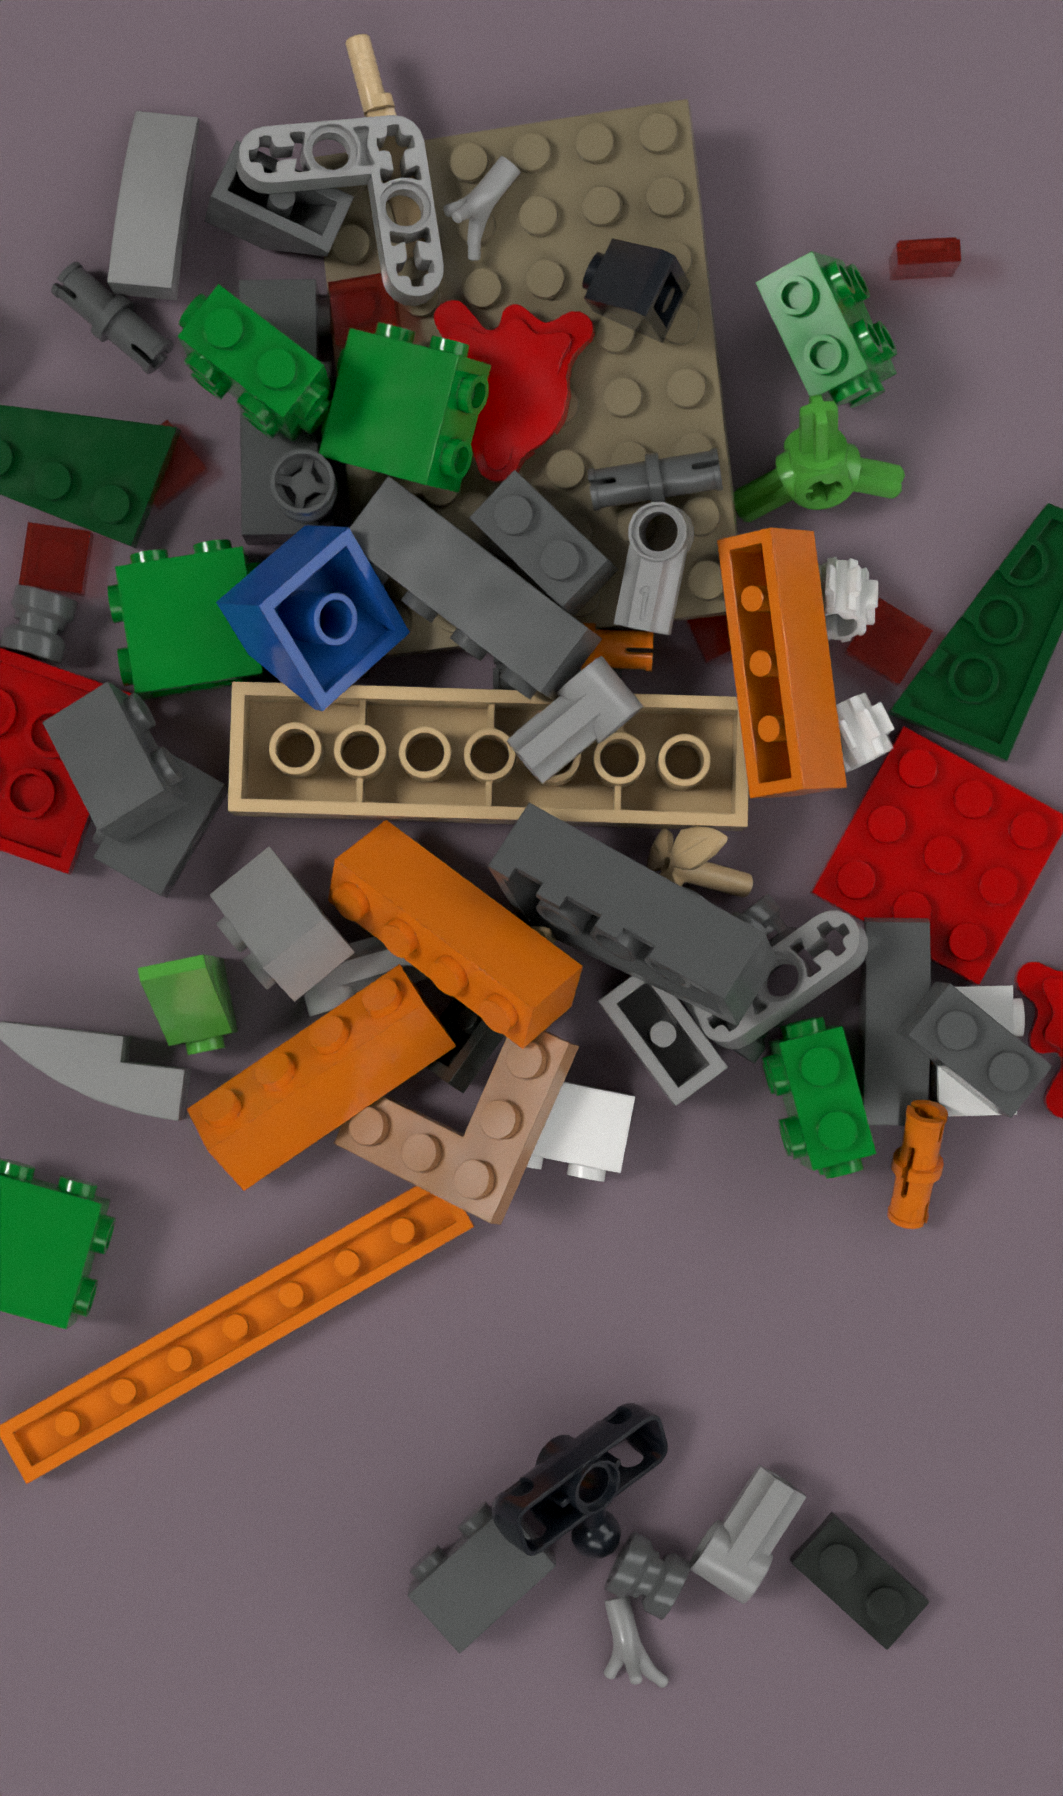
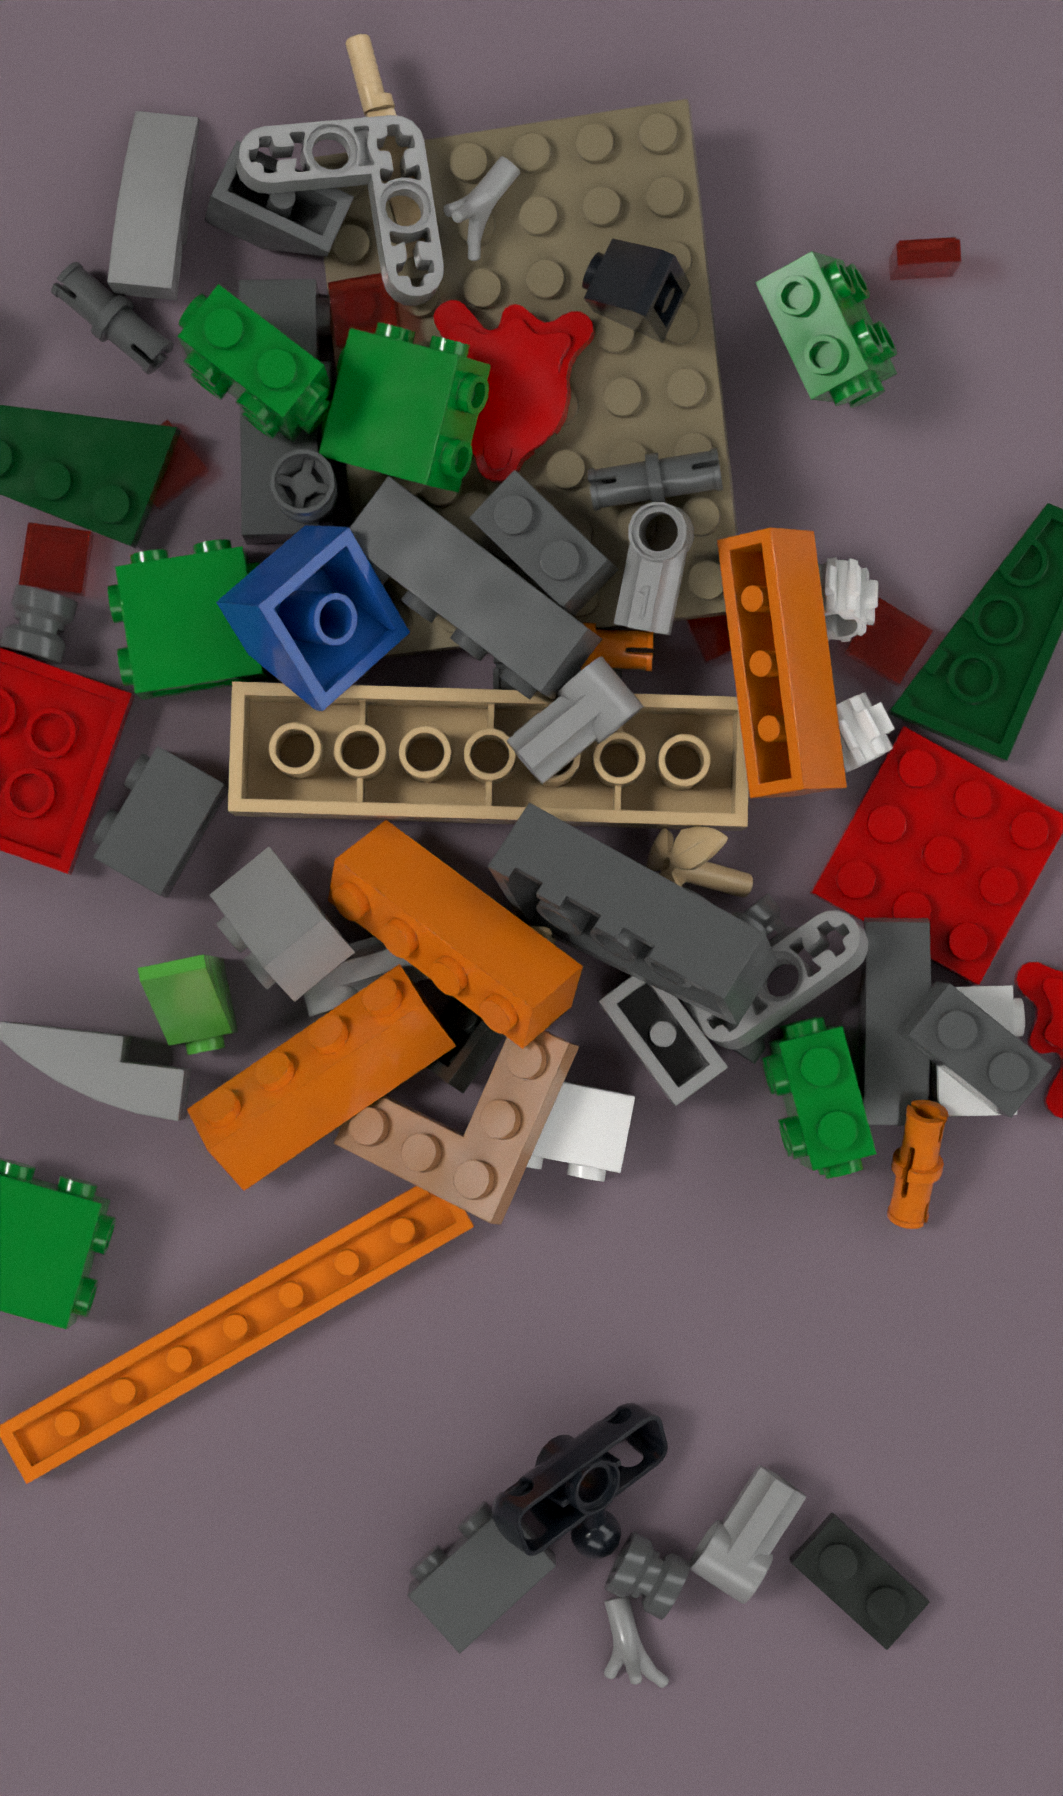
dark grey brick [43,682,187,844] -> none
bright green bush [734,395,905,522] -> none

